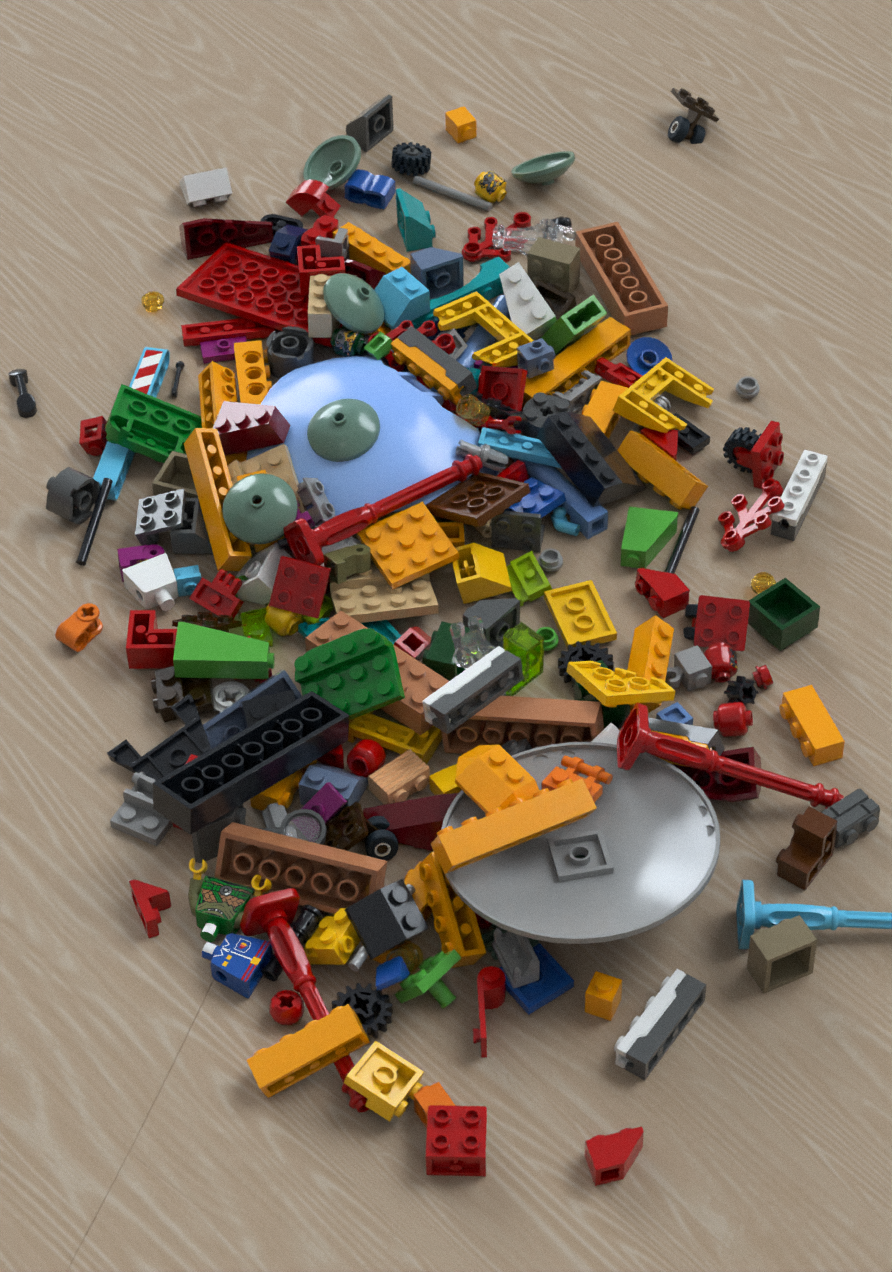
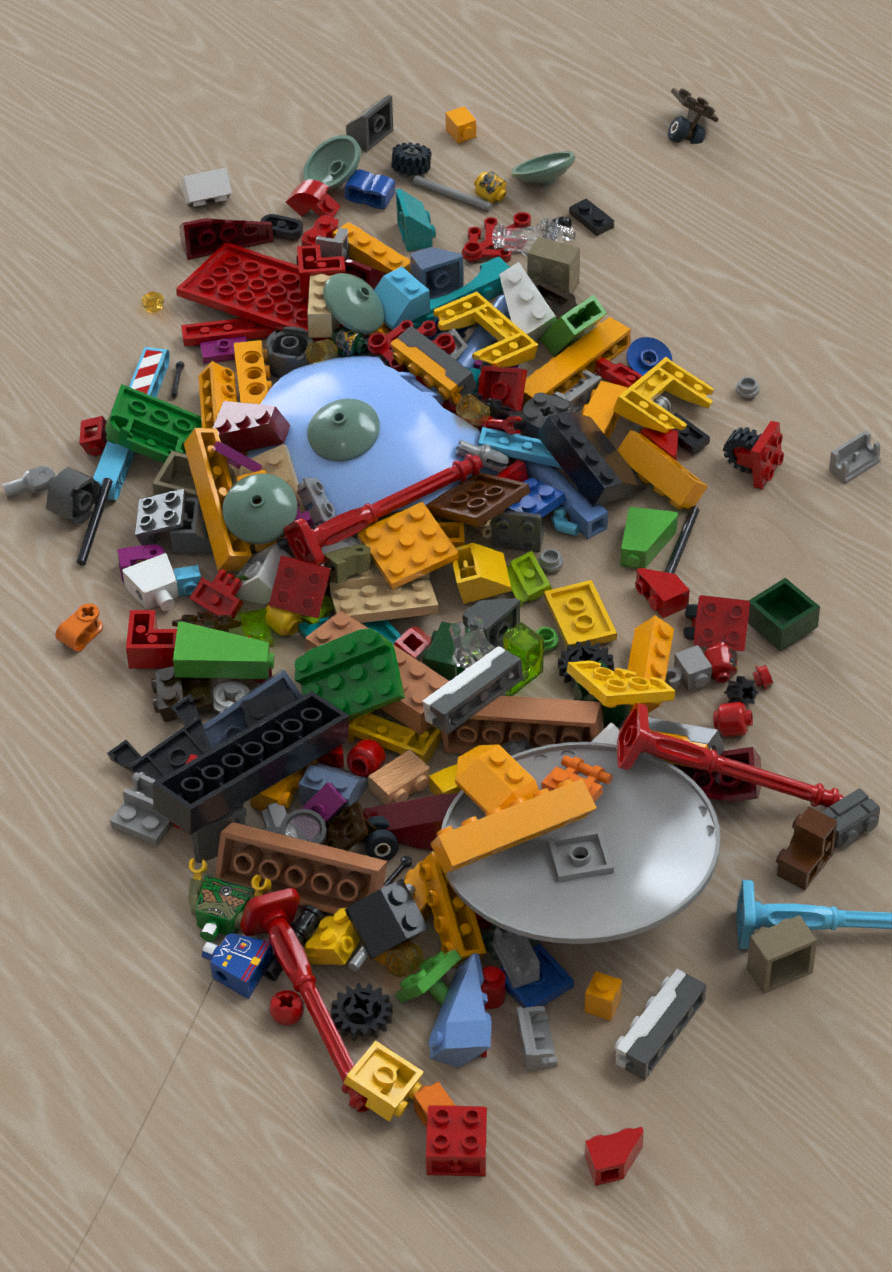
black bar [8,369,37,418] -> none
red slope [129,879,171,938] -> none
light orange brick [247,1004,370,1098] -> none
dark blue slope [269,225,308,265] -> none
bright green plate [364,331,393,360] -> none
blue slope [376,956,410,990] -> none
sand blue brick [517,338,555,378] -> none
nougat brick [575,221,668,335] -> none
medium blue plate [656,702,693,725] -> none
red plant [718,478,785,552] -> none
clear yellow plate [751,572,776,594] -> none
white piece [771,449,828,541] -> none
light orange brick [779,685,845,767] -> none
none -> light grey arm [2,466,56,498]
none -> magenta plate [212,441,262,472]
none -> clear yellow wheel [305,339,338,364]
none -> black hinge [384,856,412,887]
none -> medium blue wedge [429,953,491,1068]
none -> light grey hinge [517,1006,557,1071]
none -> black plate [569,198,614,236]
none -> light grey hinge [829,430,881,484]

